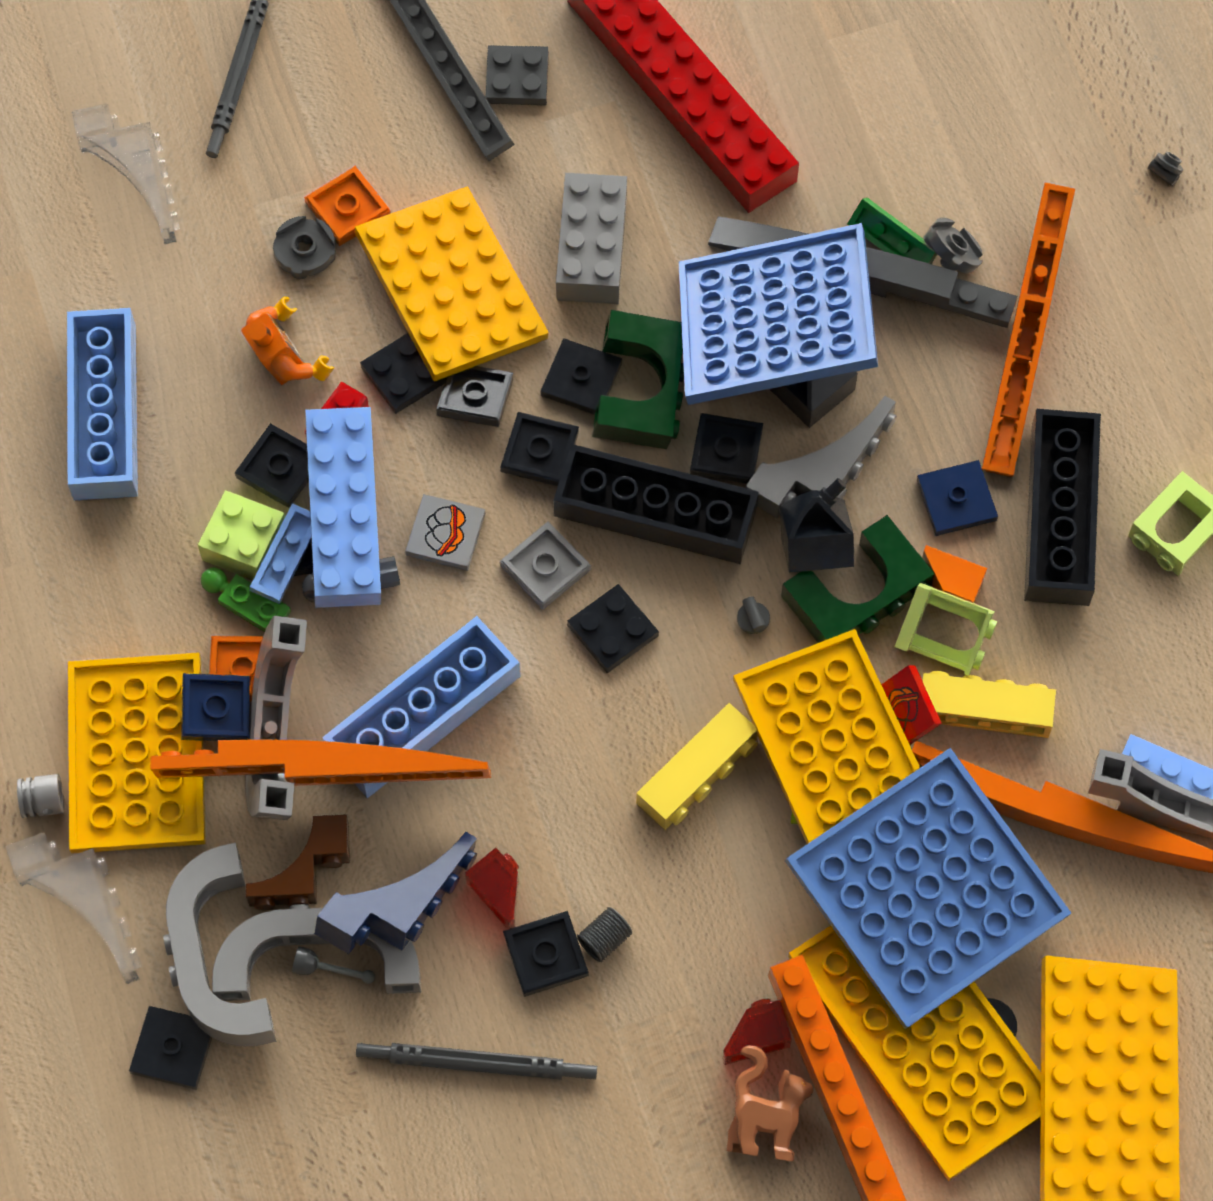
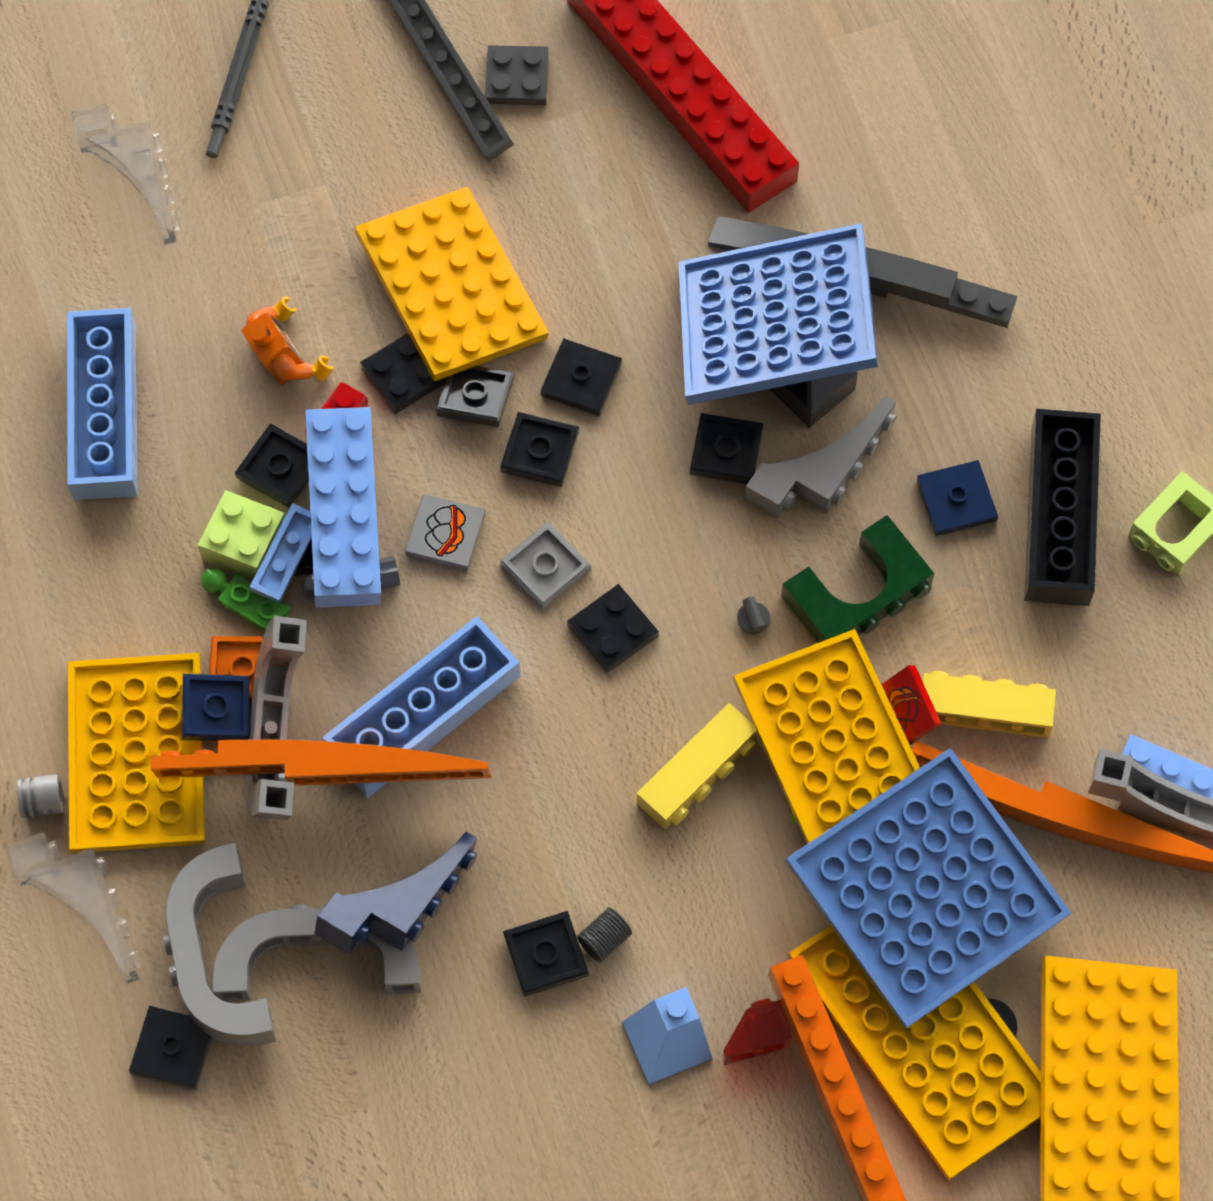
reddish brown arch [246,814,350,910] -> none
dark grey plate [273,216,336,279] -> none
hinge [292,946,375,984] -> none
orange tile [304,166,391,246] -> none
dark grey axle [356,1043,598,1080] -> none
clear red slope [465,848,519,929] -> none
black brick [553,444,759,564] -> none
light grey brick [556,173,627,304] -> none
dark green arch [592,310,684,449] -> none
nougat animal [726,1045,813,1161] -> none
black piece [780,478,854,573] -> none
green plate [847,197,938,264] -> none
yellowish green panel [894,583,997,676] -> none
orange slope [922,545,987,604] -> none
dark grey plate [923,218,983,273] -> none
orange slope [982,182,1075,477] -> none
dark grey plate [1148,152,1184,186] -> none
none -> light blue slope [622,987,712,1085]

